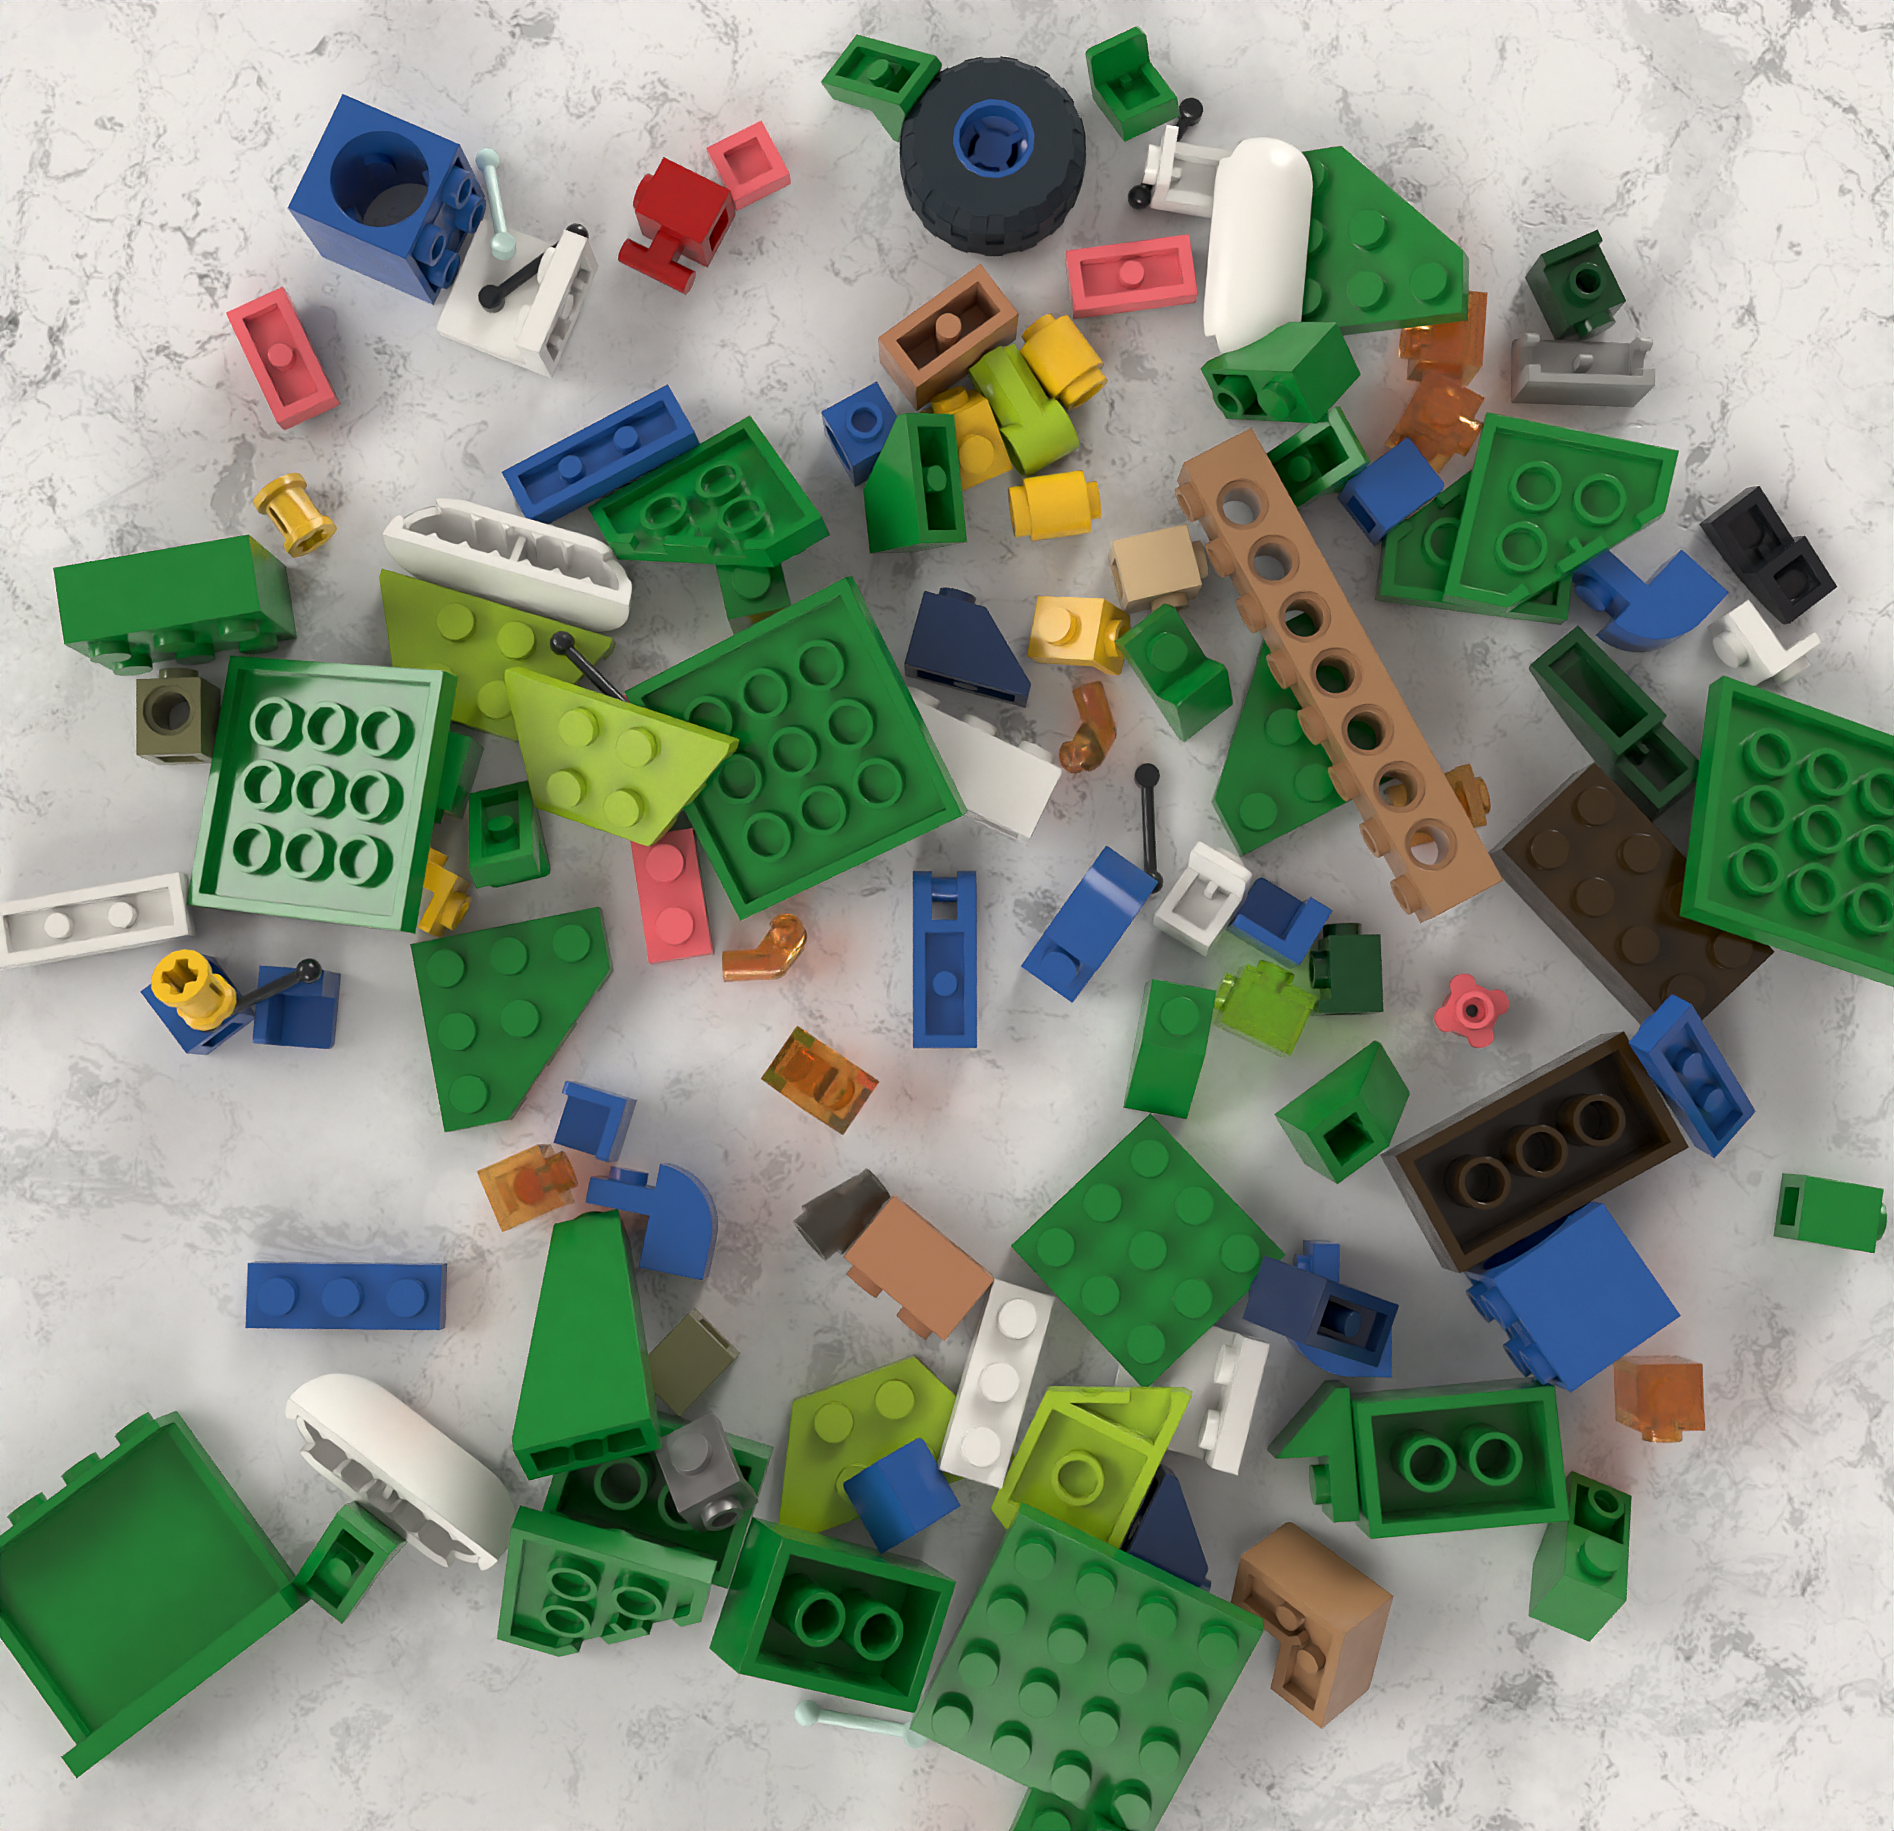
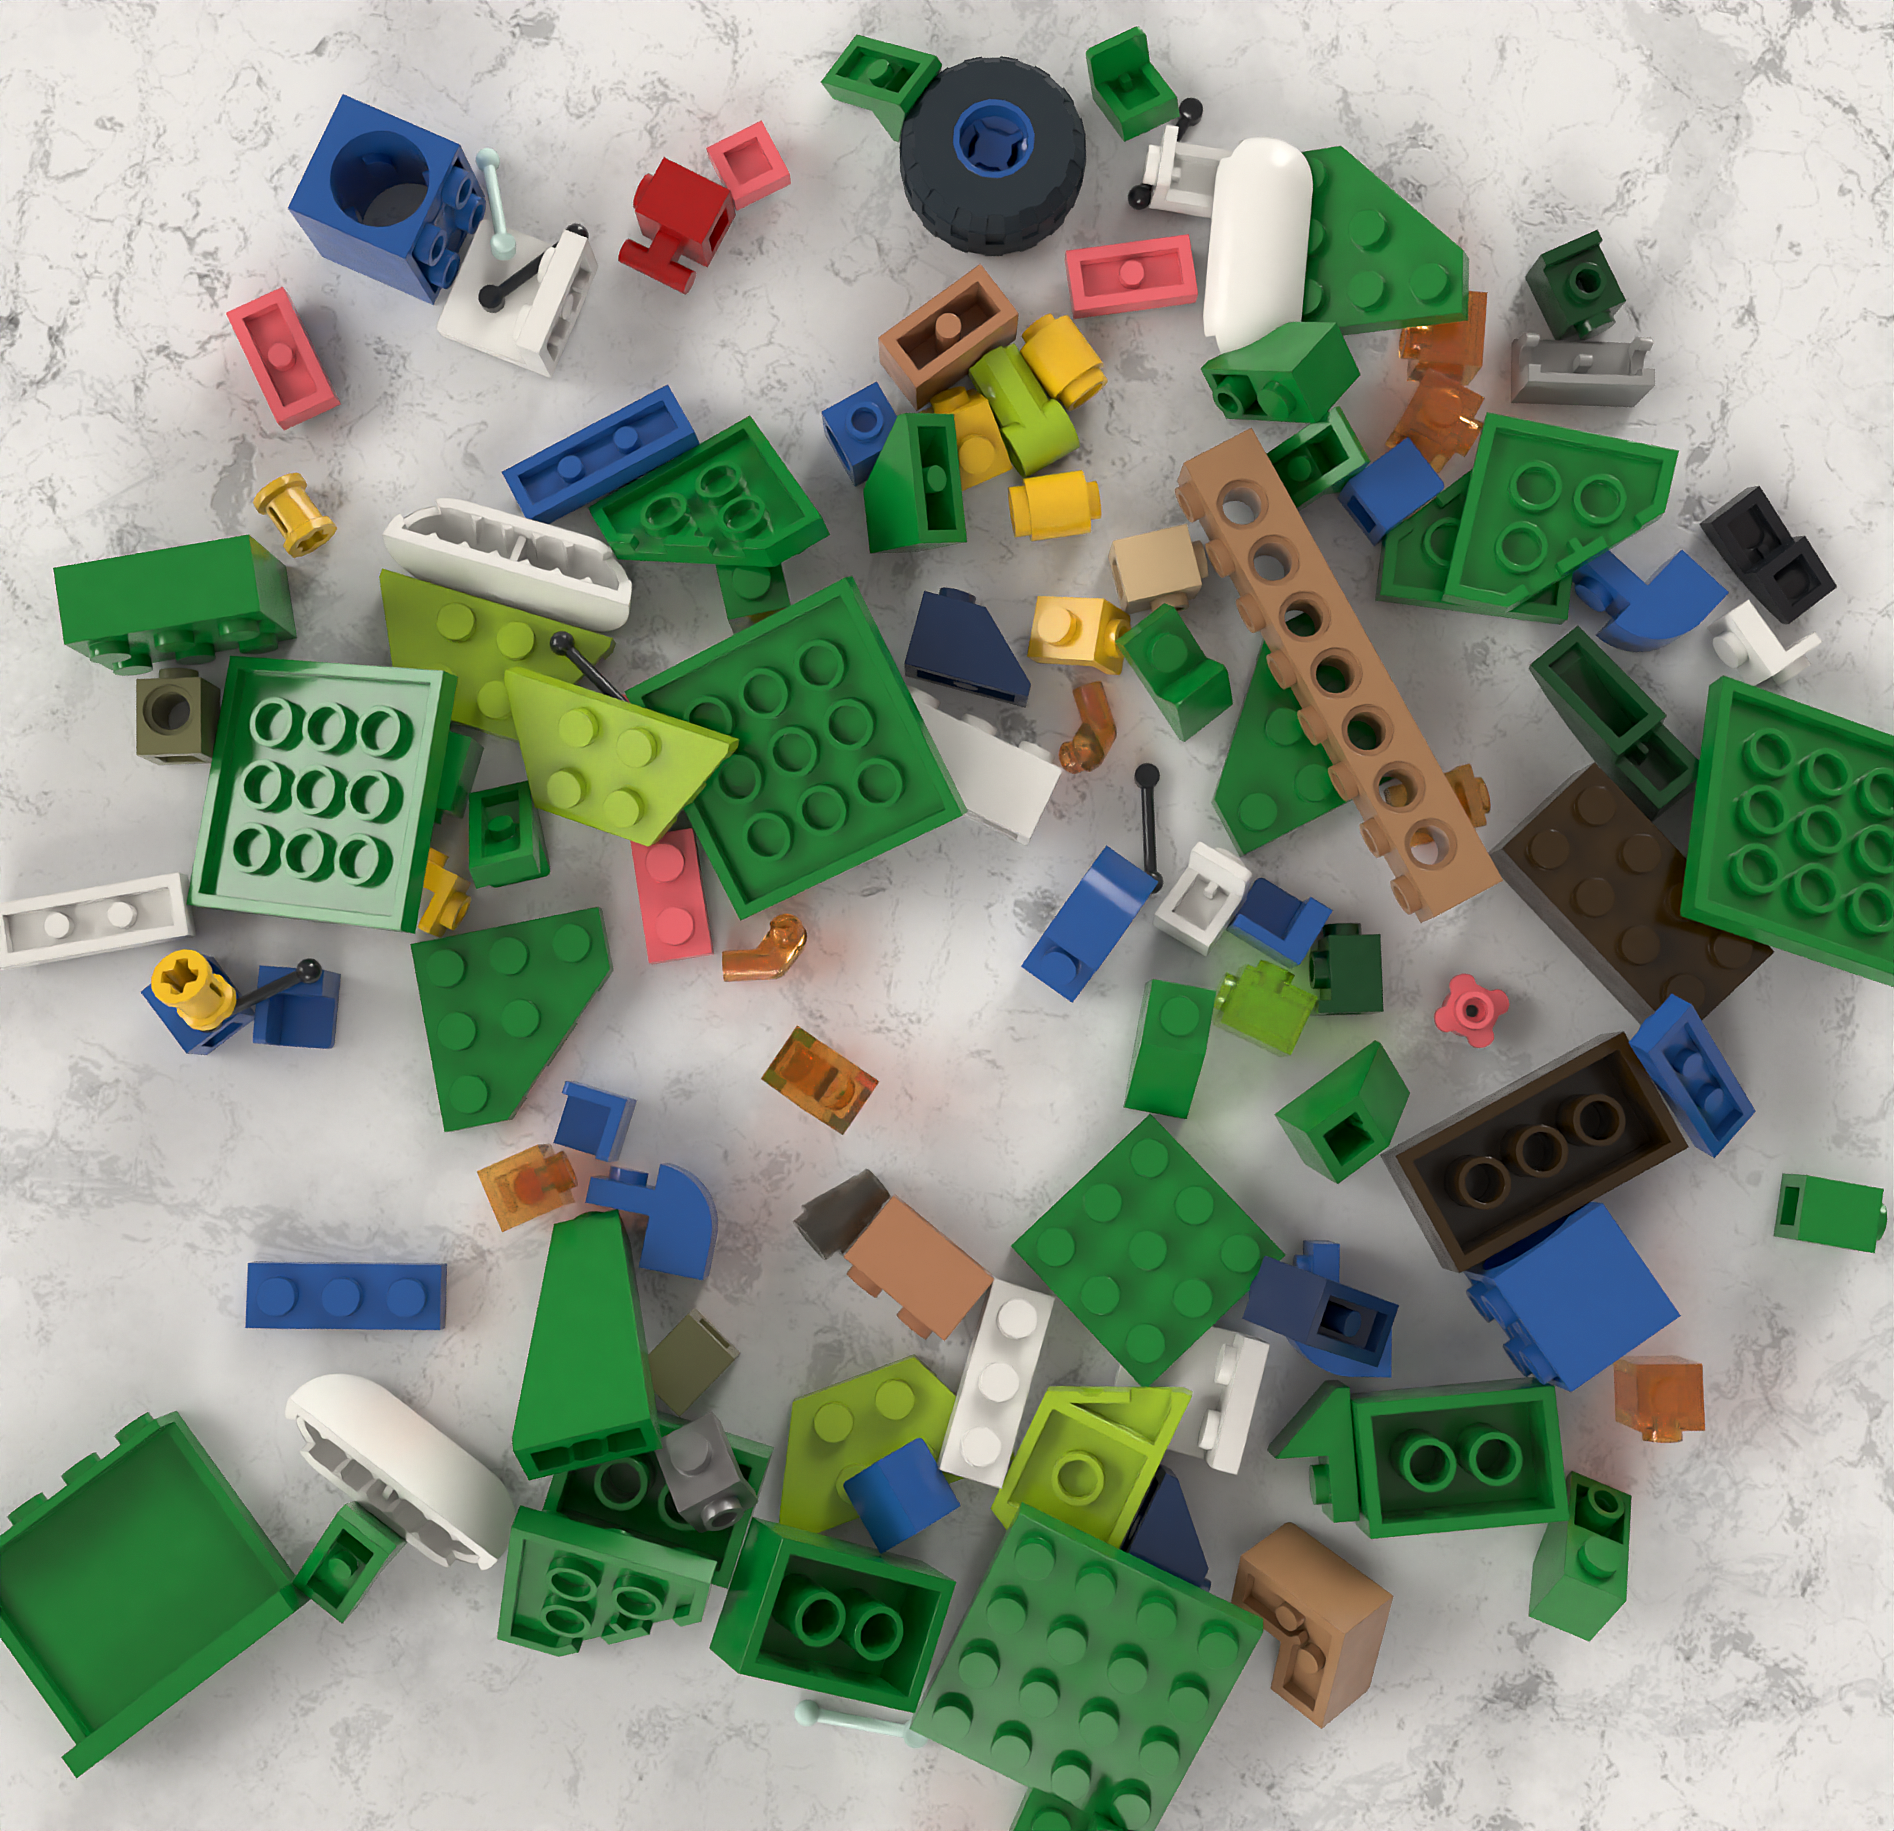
blue plate [913,871,977,1049] -> none

